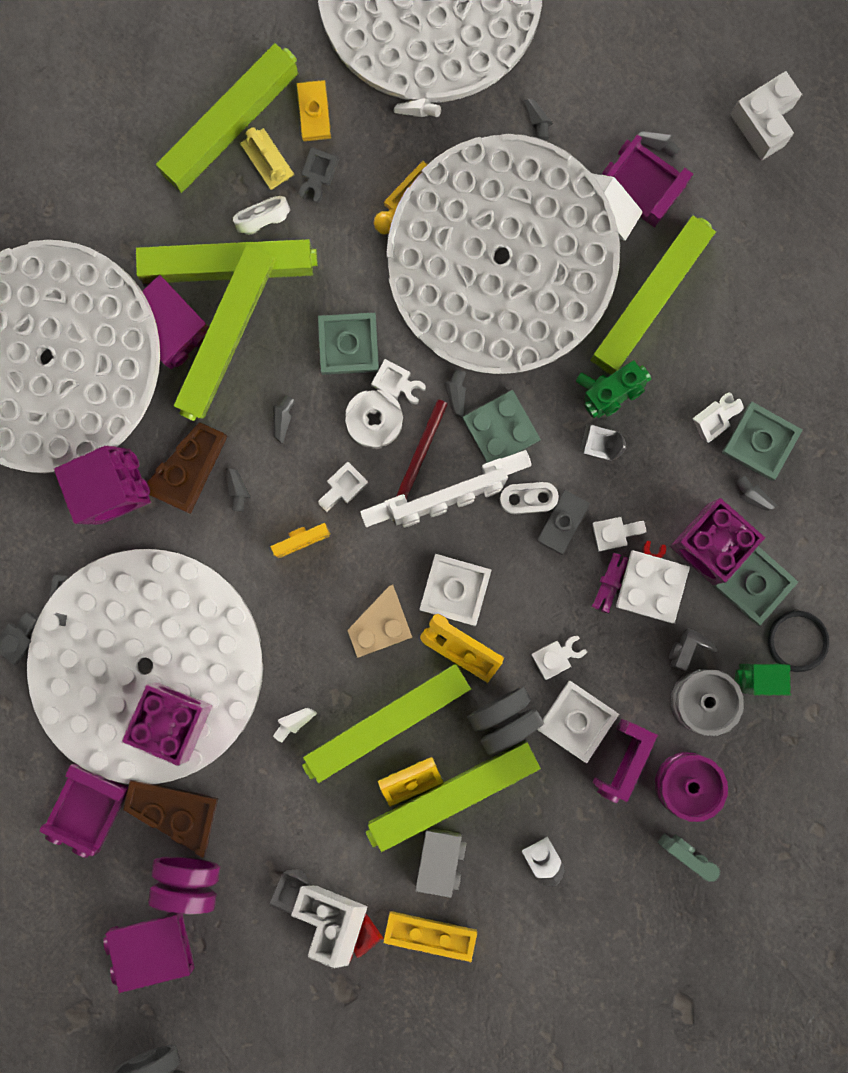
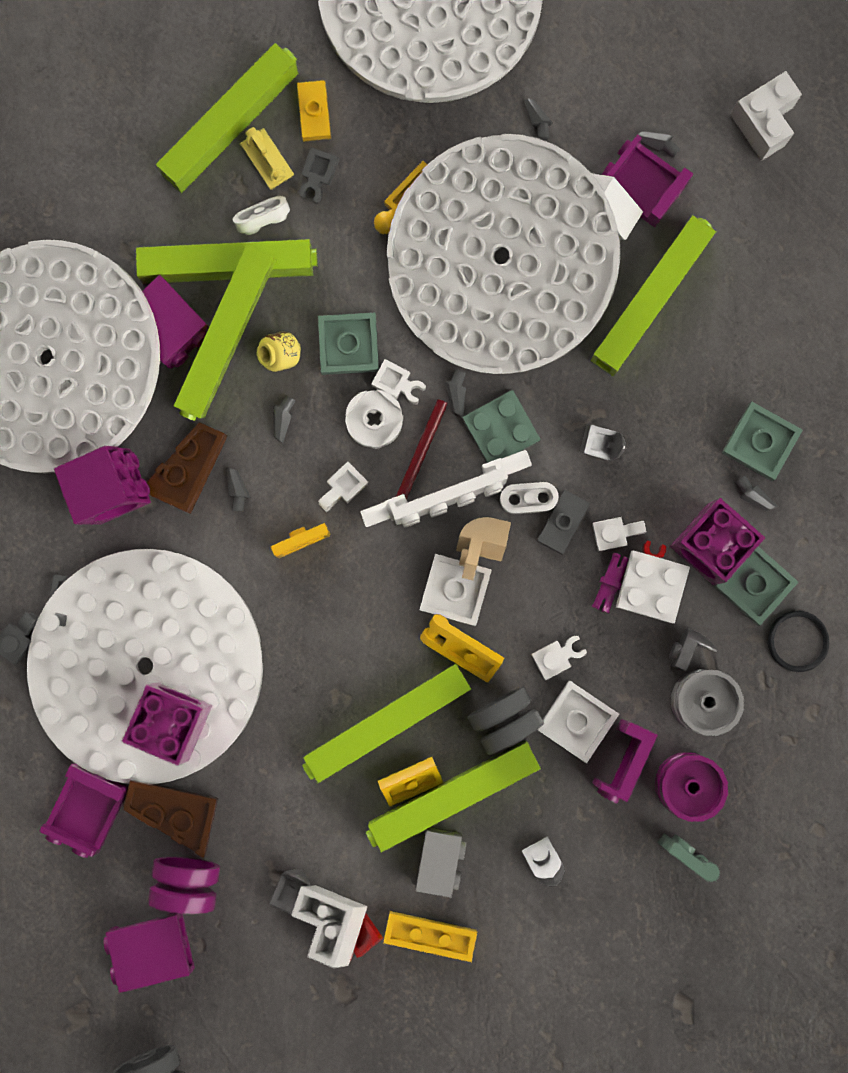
white bar [273,708,317,743] -> none
tan wing [347,585,413,658] -> none
white bar [394,99,441,117] -> none
green brick [576,360,652,418] -> none
white plate [693,392,744,443] -> none
green brick [735,664,791,695] -> none
none -> light yellow head [257,331,301,372]
none -> tan brick [456,517,511,581]

